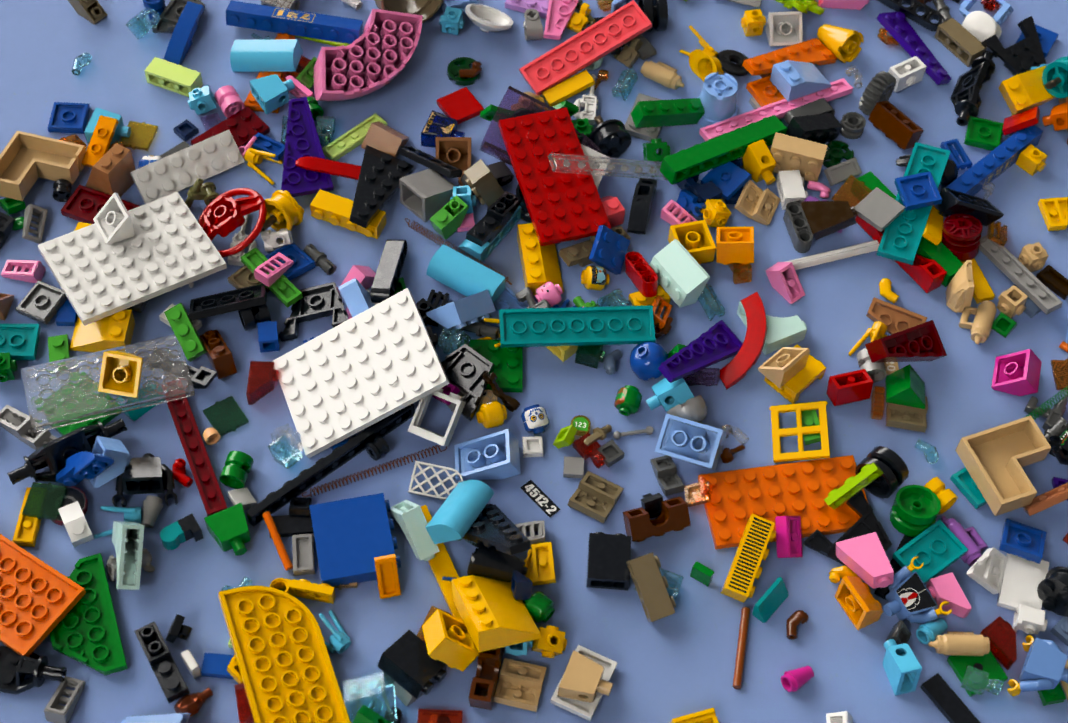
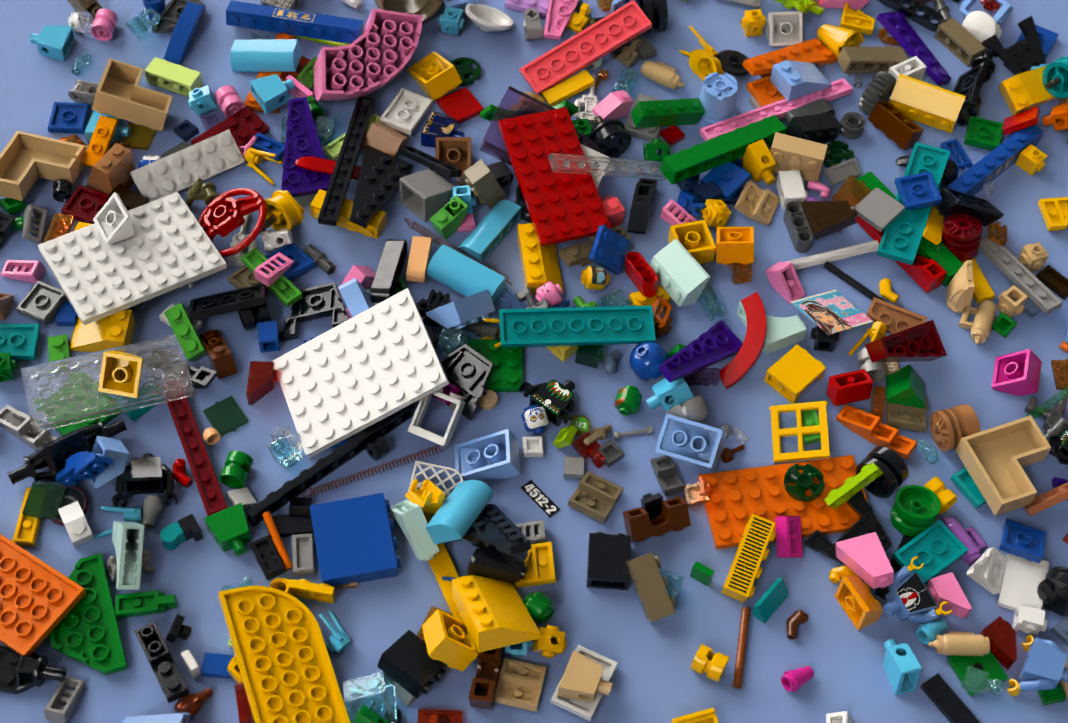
light orange tile [374,554,401,599] -> none
reddish brown arm [459,61,482,78] -> none
black slope [466,191,522,247] -> none
yellow head [476,401,507,429] -> none
dark brown piece [482,371,520,412] -> none
dark blue slope [511,570,533,600] -> none
tan slope [758,347,810,388] -> none
dark grey slope [885,620,911,645] -> none
none -> medium azure torso [30,25,75,62]
none -> clear orange plate [44,213,74,242]
none -> clear head [68,10,94,33]
none -> light grey piece [68,79,99,106]
none -> bright pink wheel [90,8,118,41]
none -> tan piece [92,58,173,131]
none -> dark brown tile [108,184,149,210]
none -> green hinge [115,590,177,618]
none -> black plate [250,535,286,580]
none -> black plate [318,96,376,226]
none -> white tile [379,88,433,136]
none -> yellow hinge [405,479,446,514]
none -> light nougat beam [406,236,432,283]
none -> yellow slope [407,51,462,100]
none -> black torso [518,380,576,427]
none -> bright pink slope [592,90,634,121]
none -> red tile [660,125,685,146]
none -> yellow wheel [690,644,730,682]
none -> dark green piece [783,464,824,502]
none -> sticker [791,289,873,335]
none -> black brick [811,325,839,352]
none -> black bar [823,261,887,302]
none -> orange slope [836,405,917,460]
none -> dark tan brick [837,47,908,73]
none -> yellow wing [839,2,875,35]
none -> yellow slope [889,74,966,133]
none -> medium nougat wheel [930,404,981,452]

